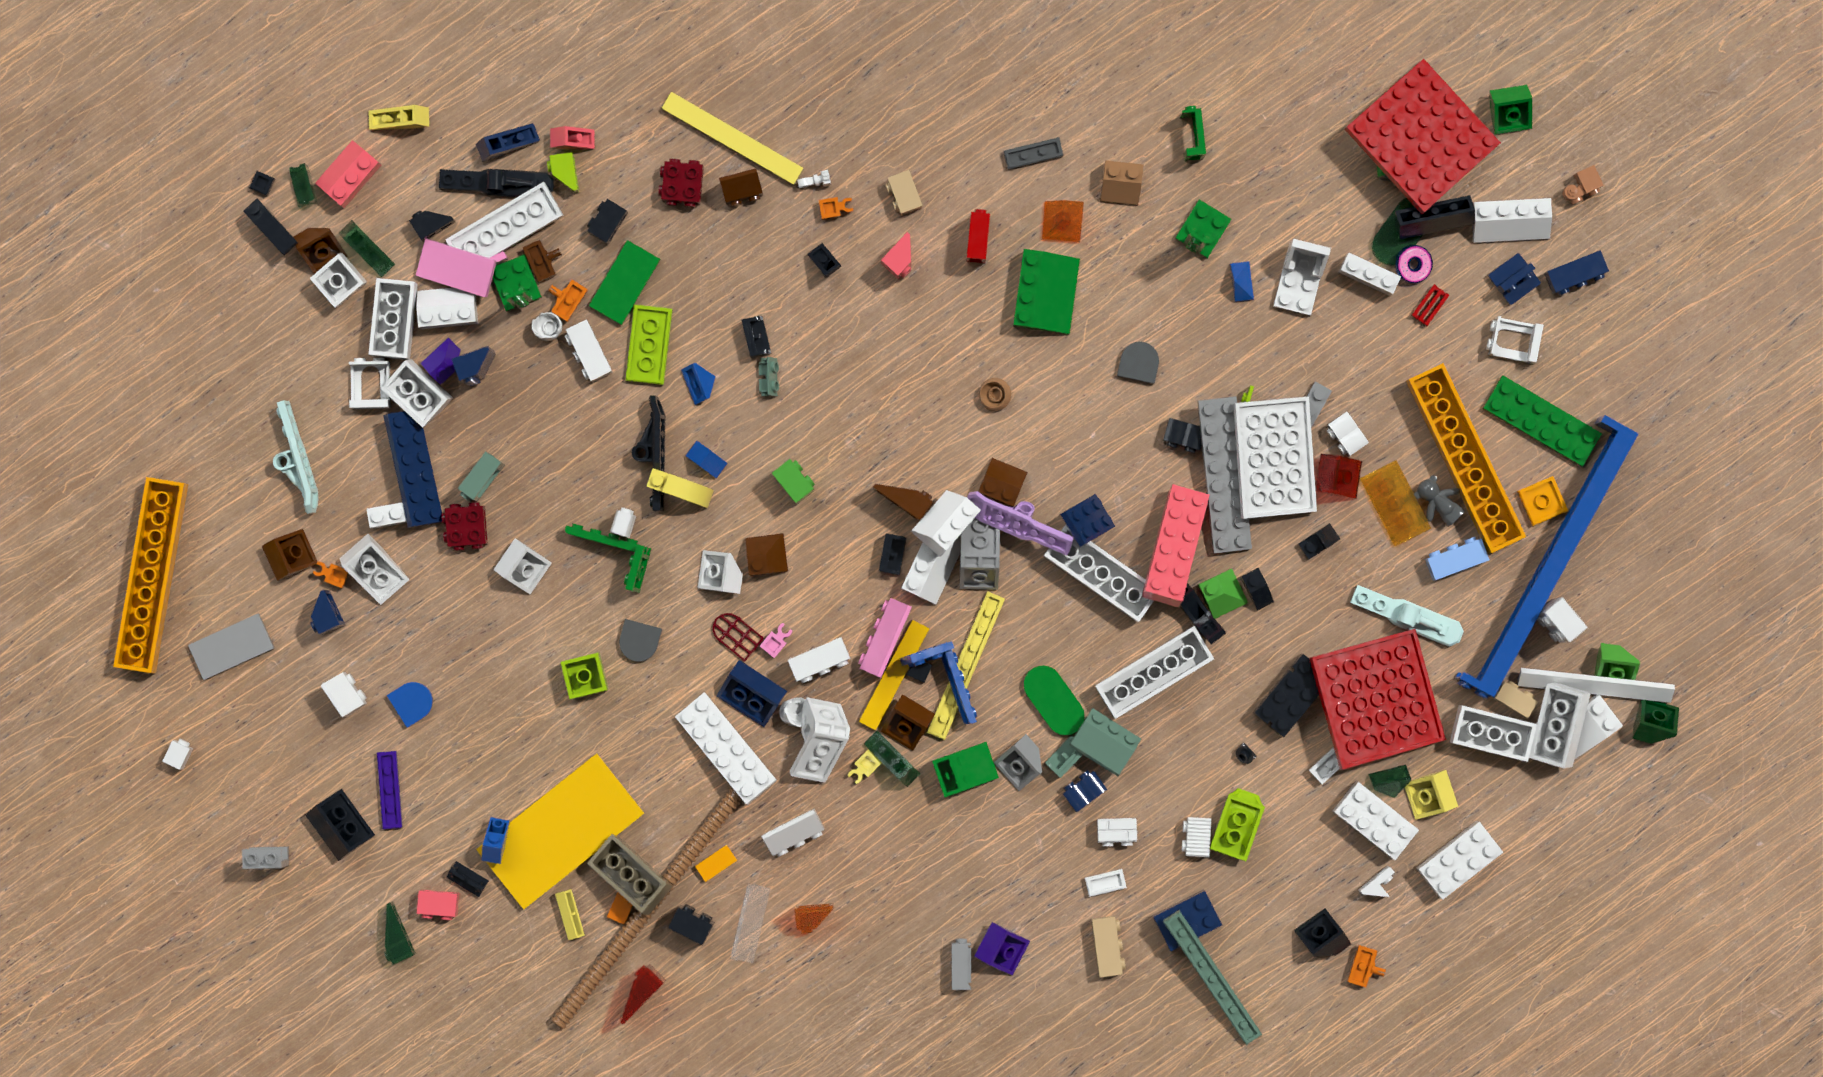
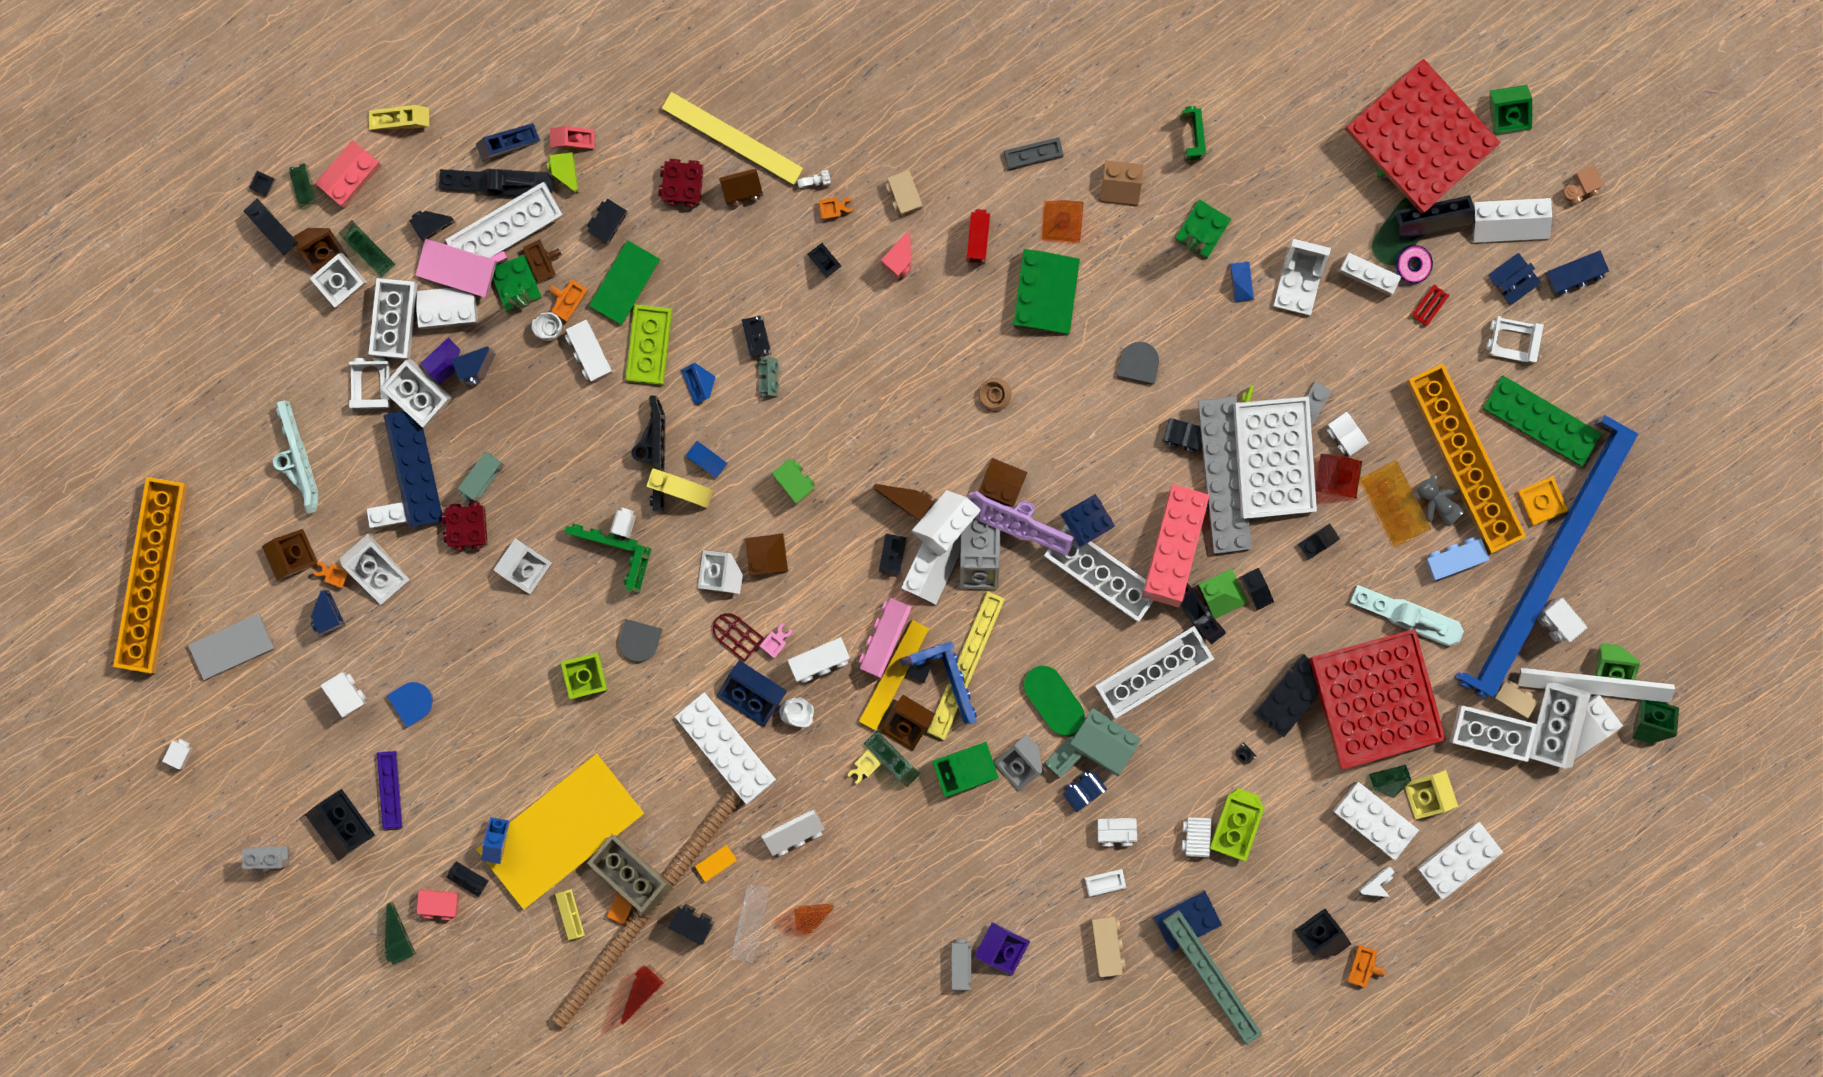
white bracket [790,697,850,782] -> none
white plate [1309,747,1340,784] -> none

